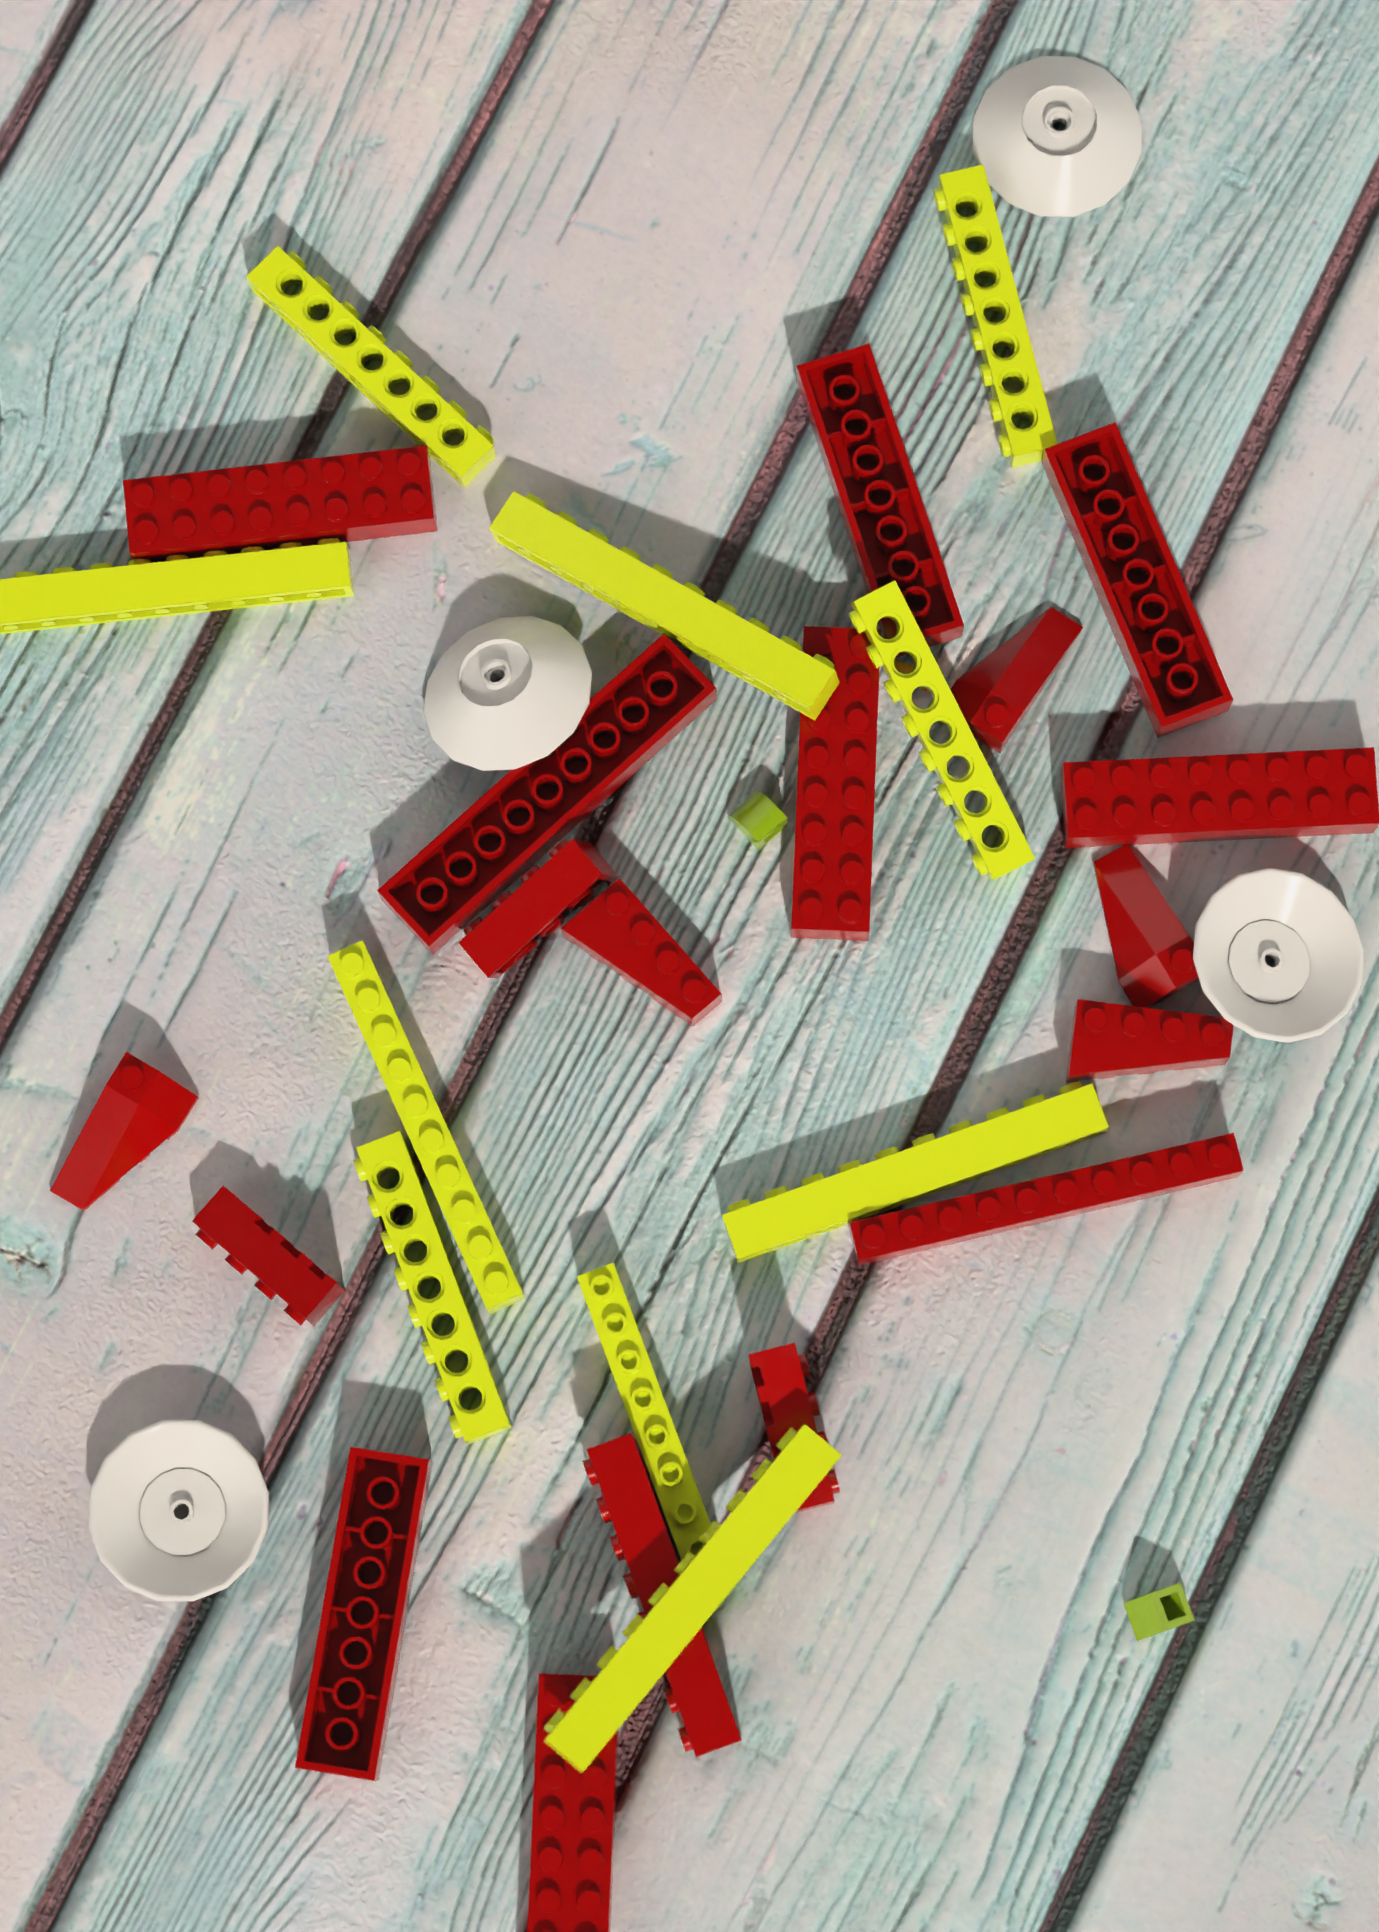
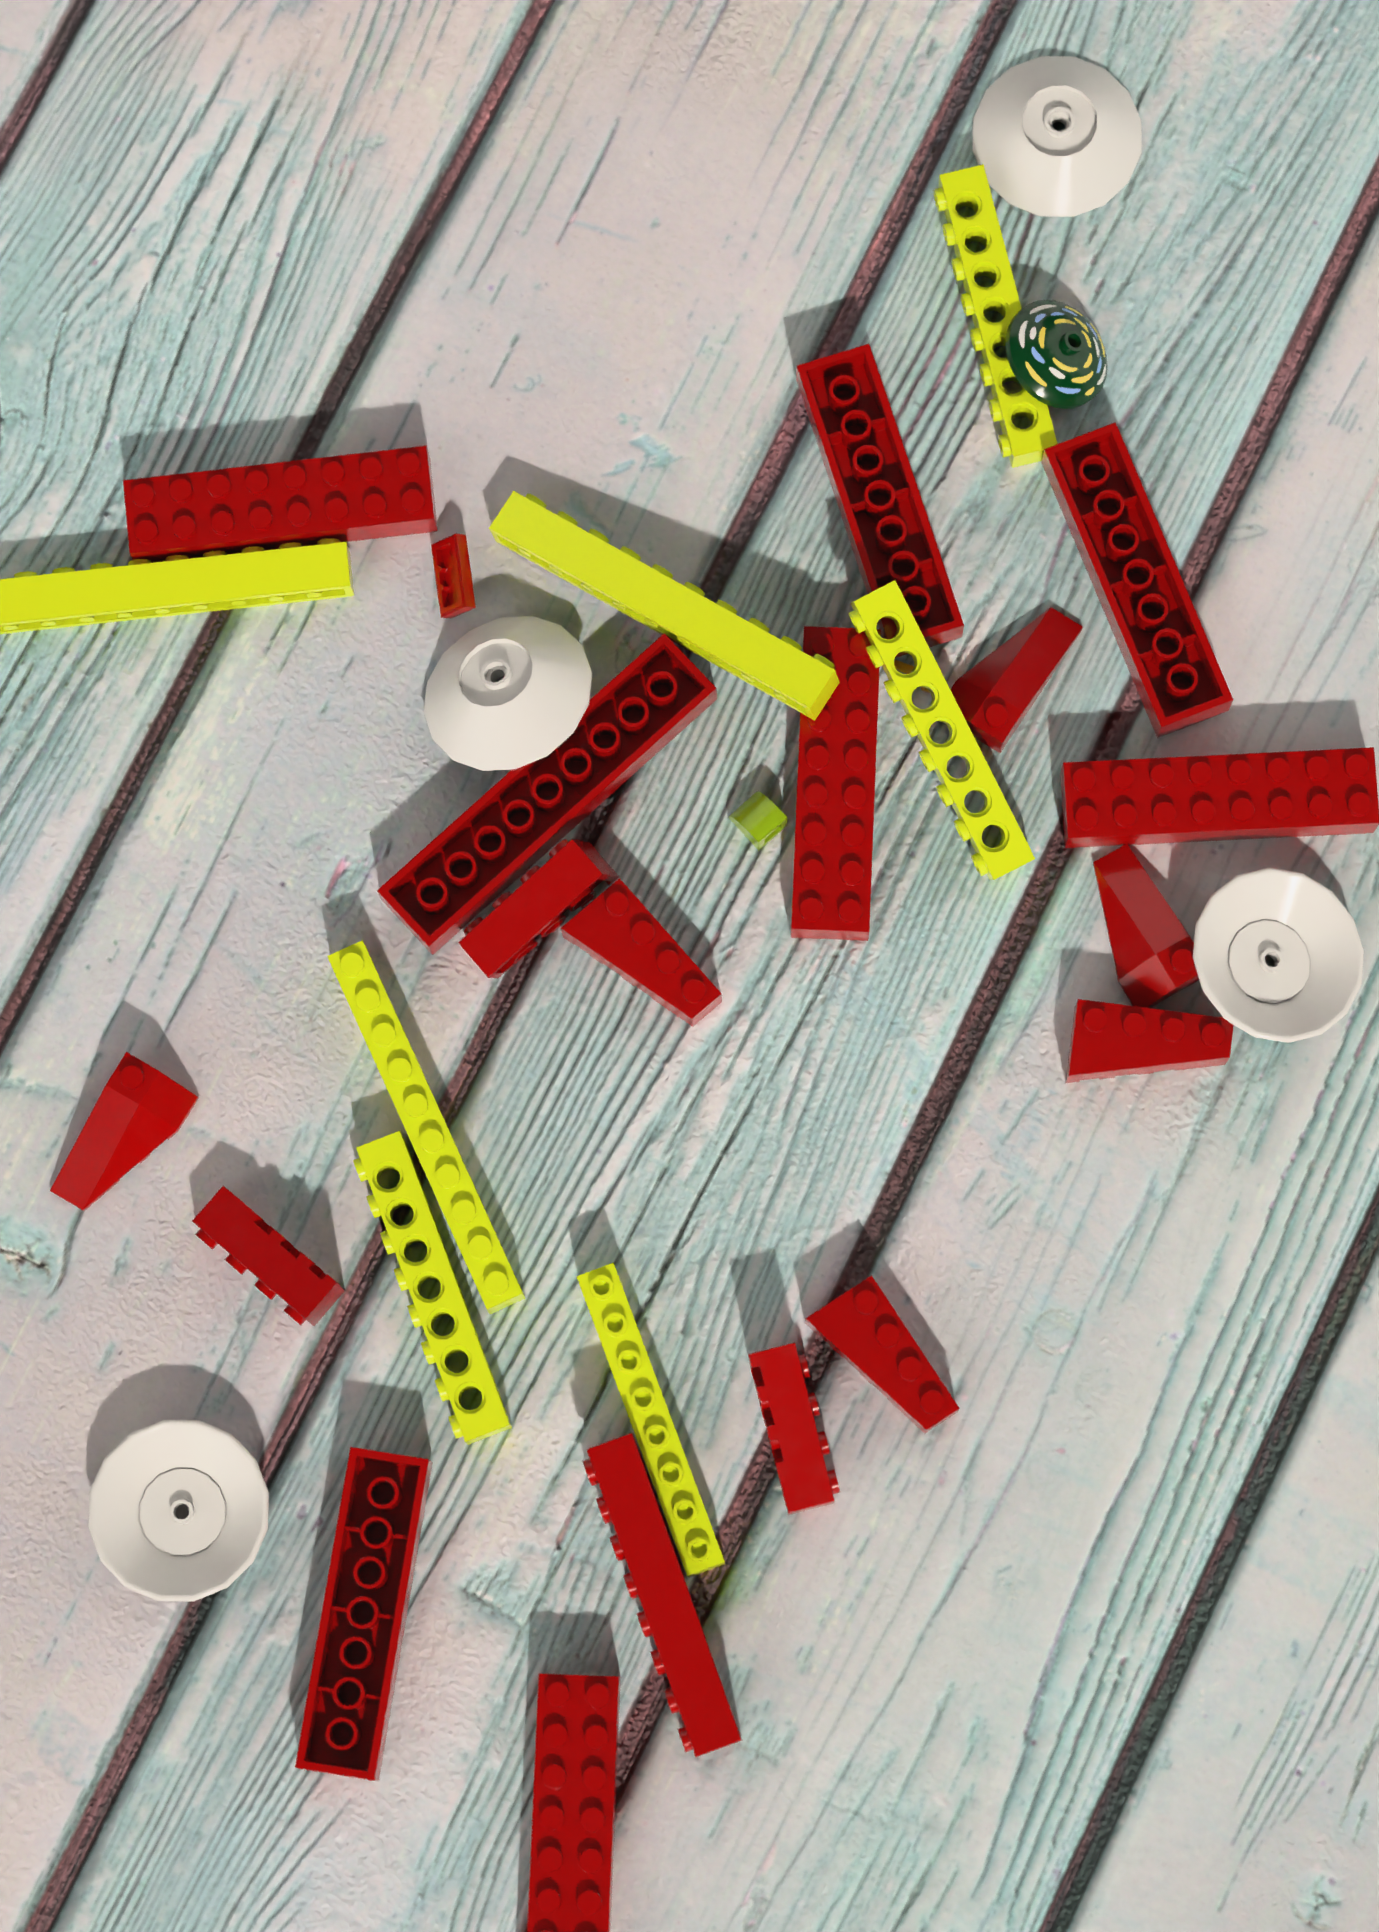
neon yellow brick [246,245,496,488] -> none
neon yellow brick [543,1424,842,1773] -> none
neon yellow brick [722,1081,1109,1263] -> none
red brick [849,1133,1244,1266] -> none
lime brick [1123,1582,1195,1641] -> none
none -> red plate [431,533,476,619]
none -> red wedge [805,1275,960,1433]
none -> dark green dish [1006,300,1107,409]

